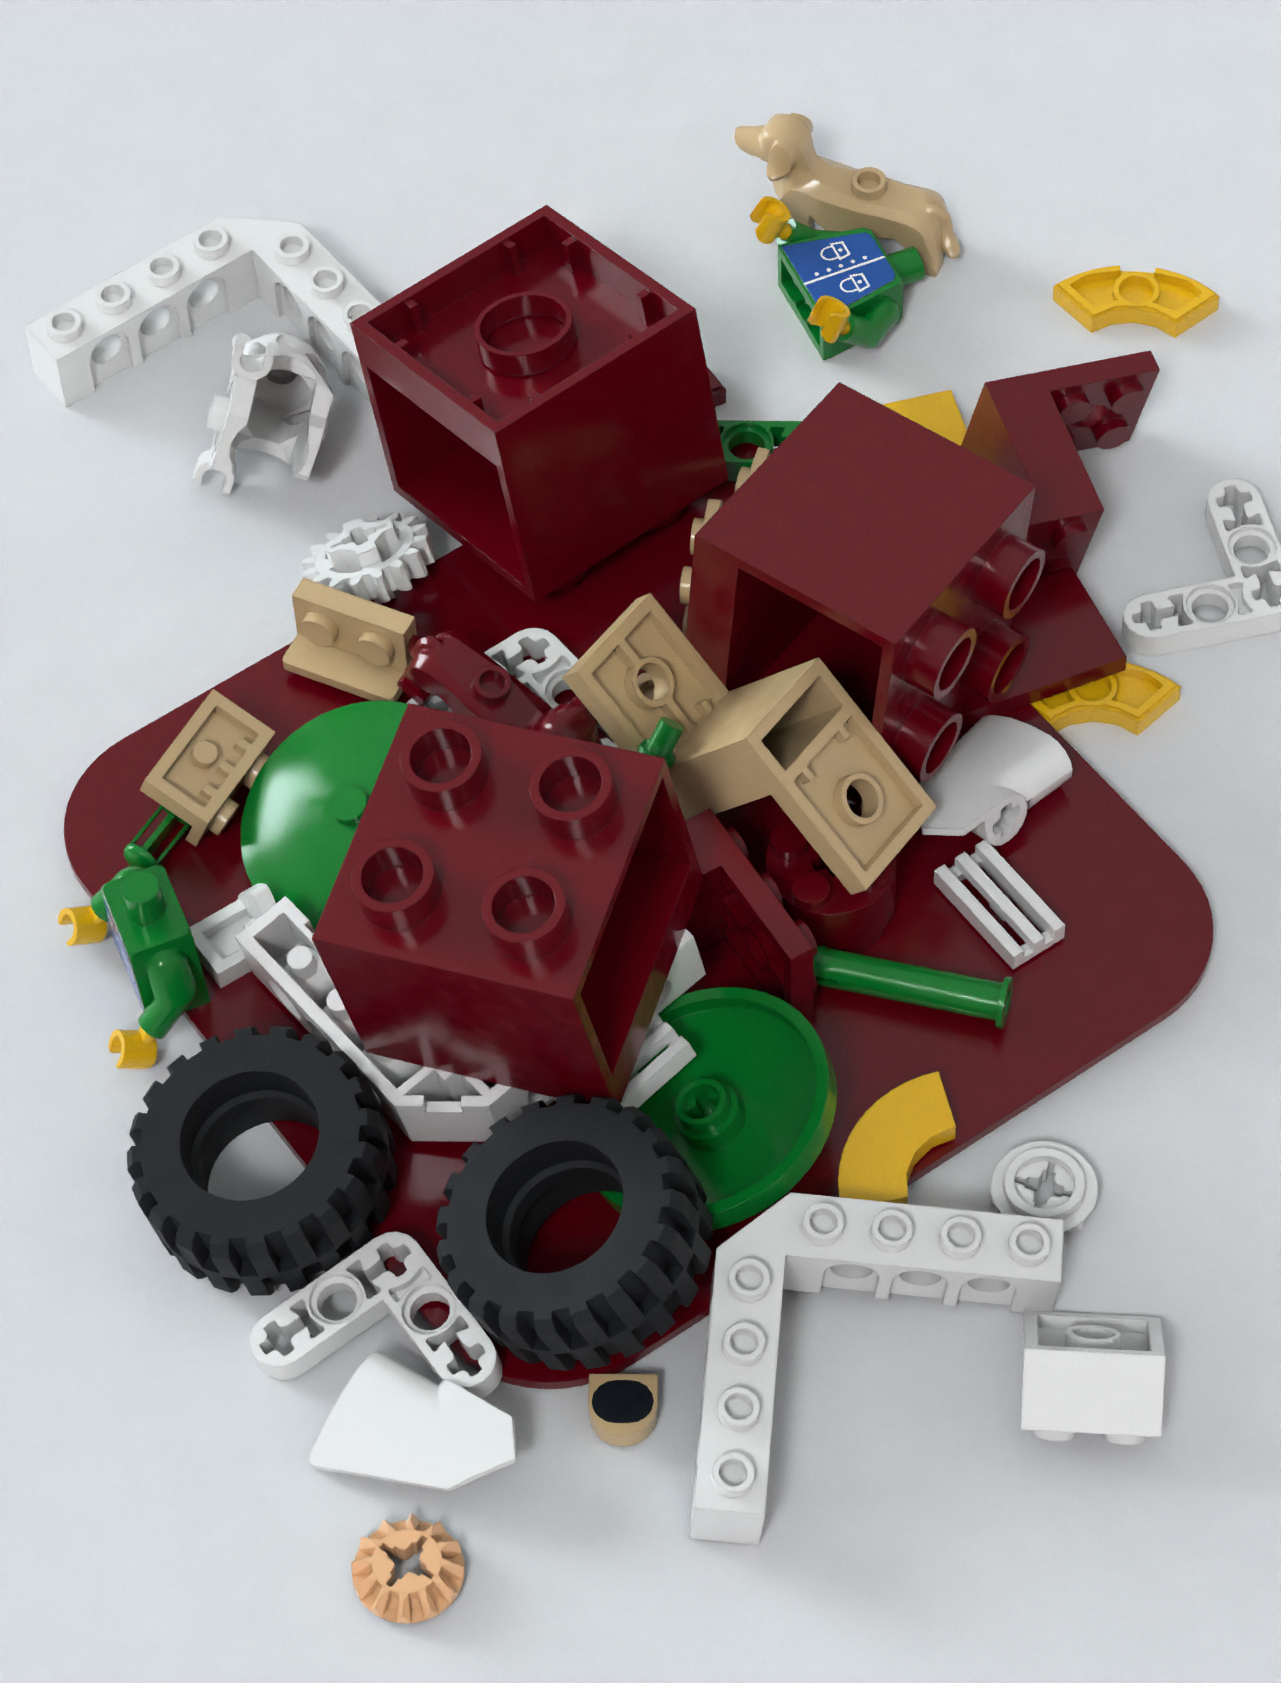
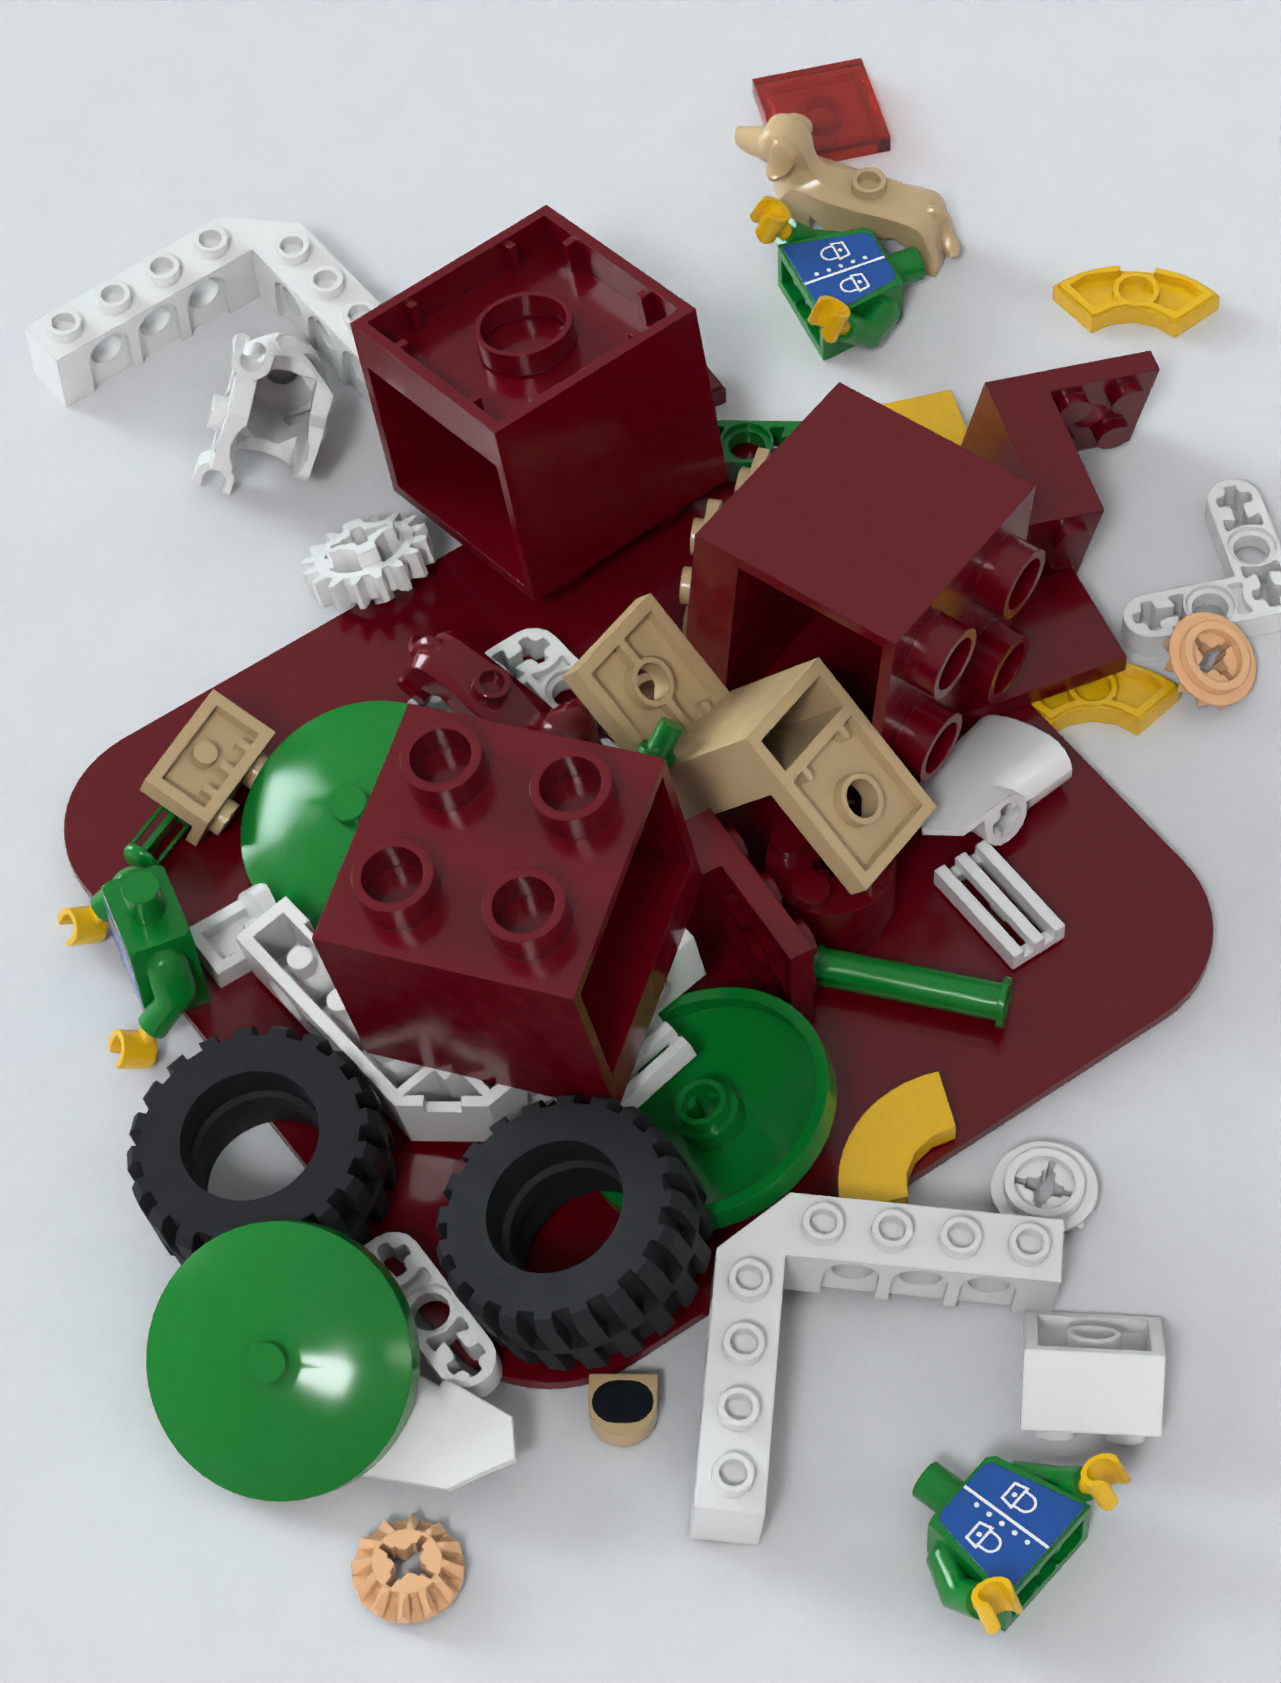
tan bracket [283,578,417,702] -> none
none -> green dish [146,1220,420,1502]
none -> clear red tile [752,58,891,161]
none -> torso [912,1453,1132,1634]
none -> light nougat gear [1163,612,1256,710]

